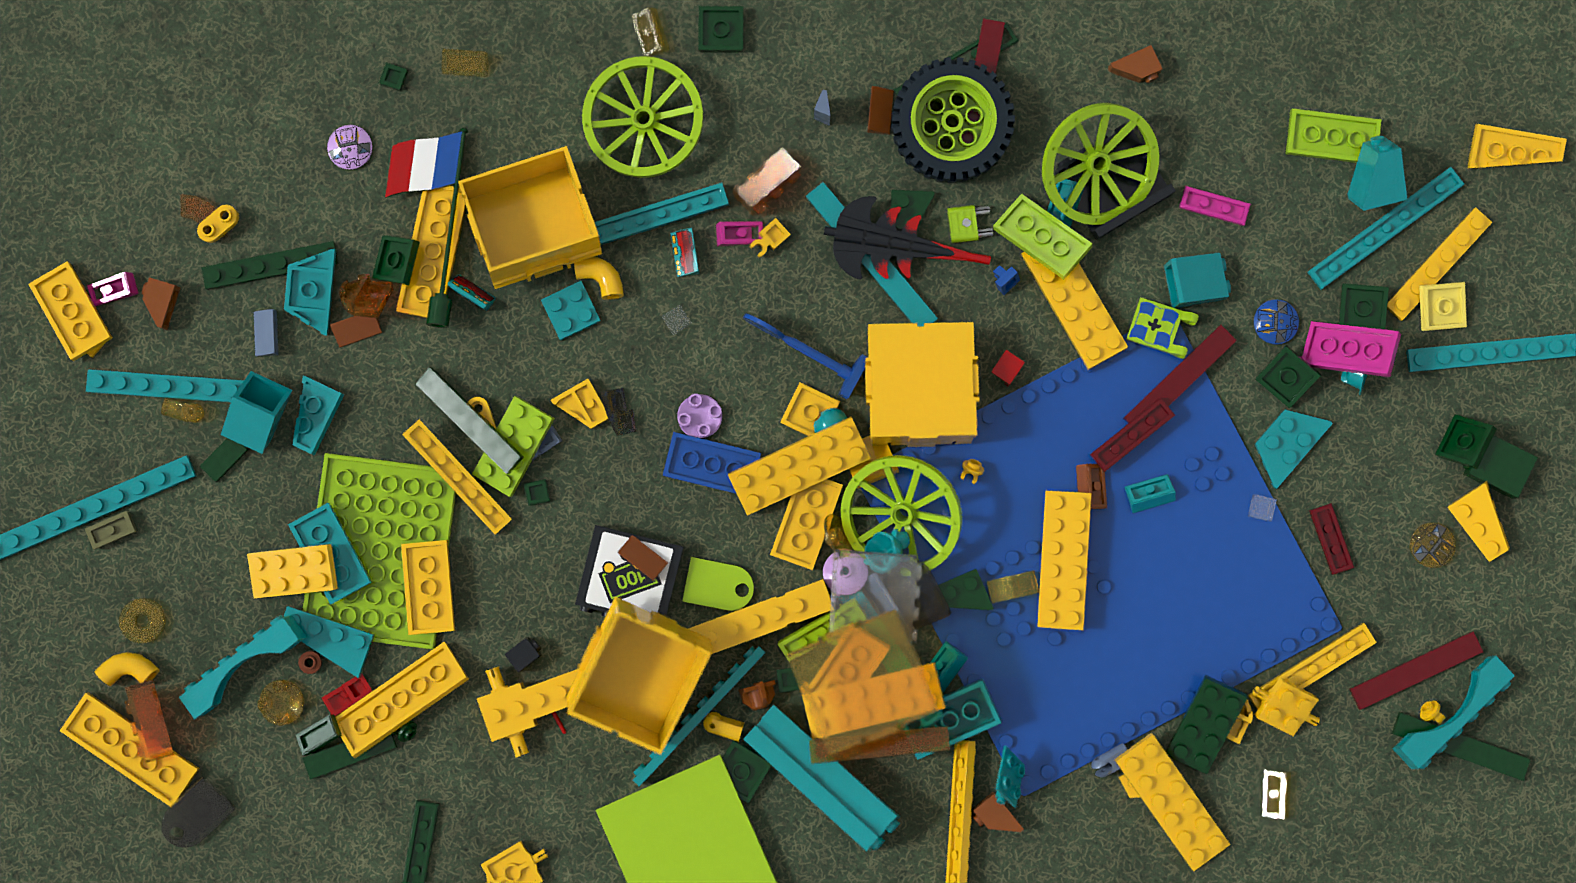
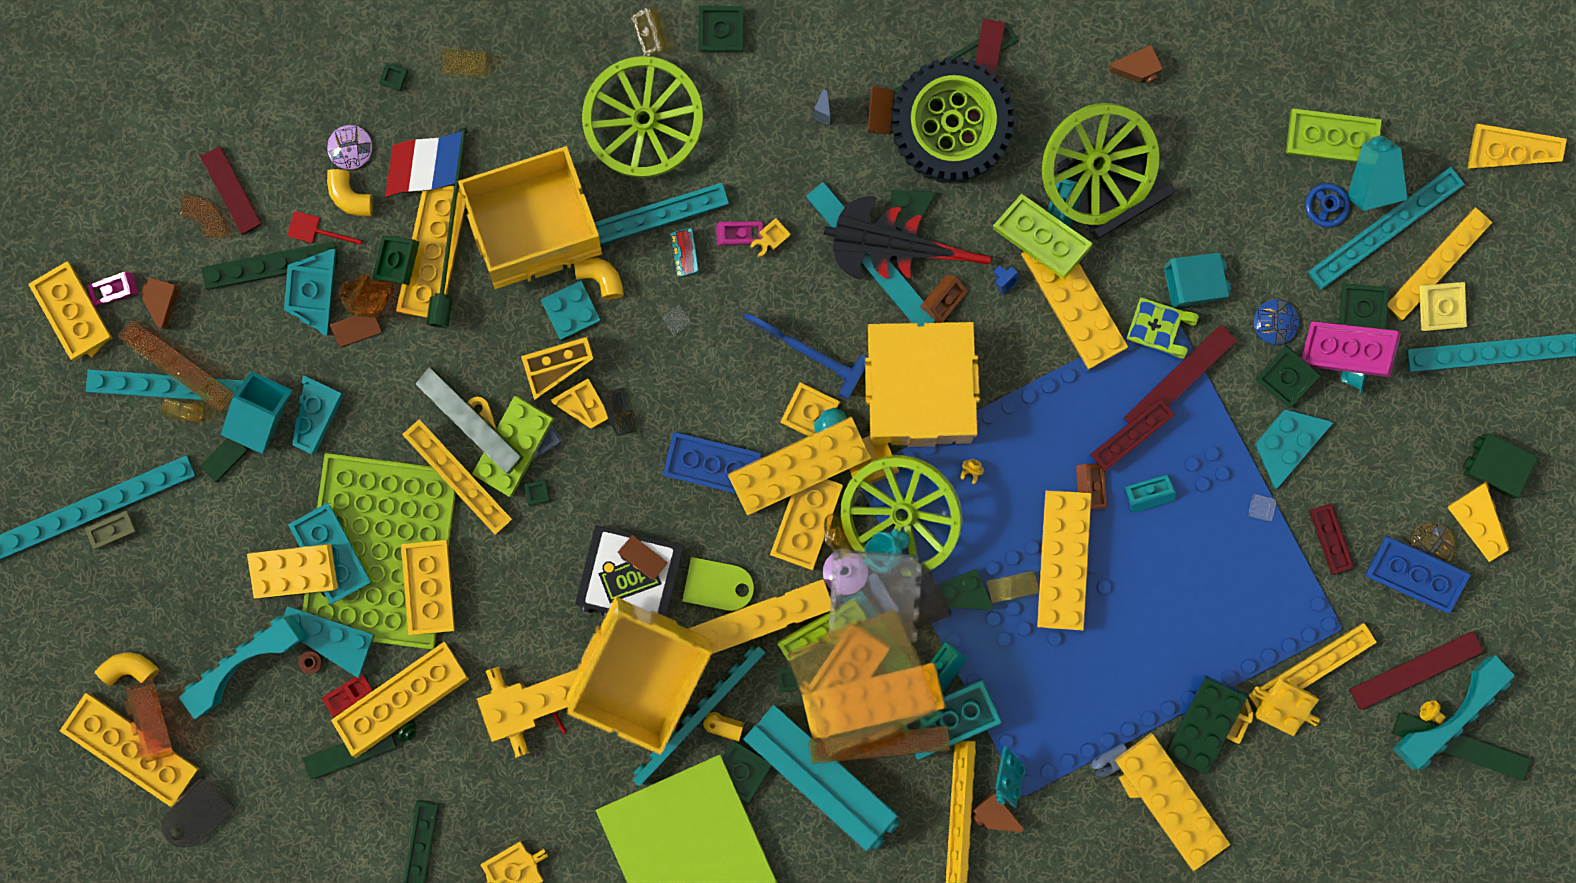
clear yellow tile [119,598,166,643] -> none
yellow plate [197,205,239,243] -> none
sand blue slope [254,309,278,356] -> none
clear yellow dish [257,680,304,726] -> none
tile [296,715,342,756] -> none
slope [447,274,496,311] -> none
black brick [504,637,542,672] -> none
lavender dish [677,394,722,438] -> none
clear orange wedge [732,147,801,215] -> none
dark orange piece [739,680,776,710] -> none
lime piece [947,205,993,243] -> none
red panel [992,350,1025,386] -> none
dark pink tile [1179,186,1250,226] -> none
clear yellow slope [1262,770,1291,819] -> none
dark green plate [1435,414,1497,469] -> none
none -> clear orange plate [118,319,235,414]
none -> dark red tile [200,146,262,235]
none -> red piece [287,211,363,245]
none -> yellow cylinder [327,169,373,216]
none -> yellow wedge [521,336,594,400]
none -> dark orange slope [920,275,968,323]
none -> blue piece [1305,183,1350,227]
none -> blue plate [1365,535,1471,614]

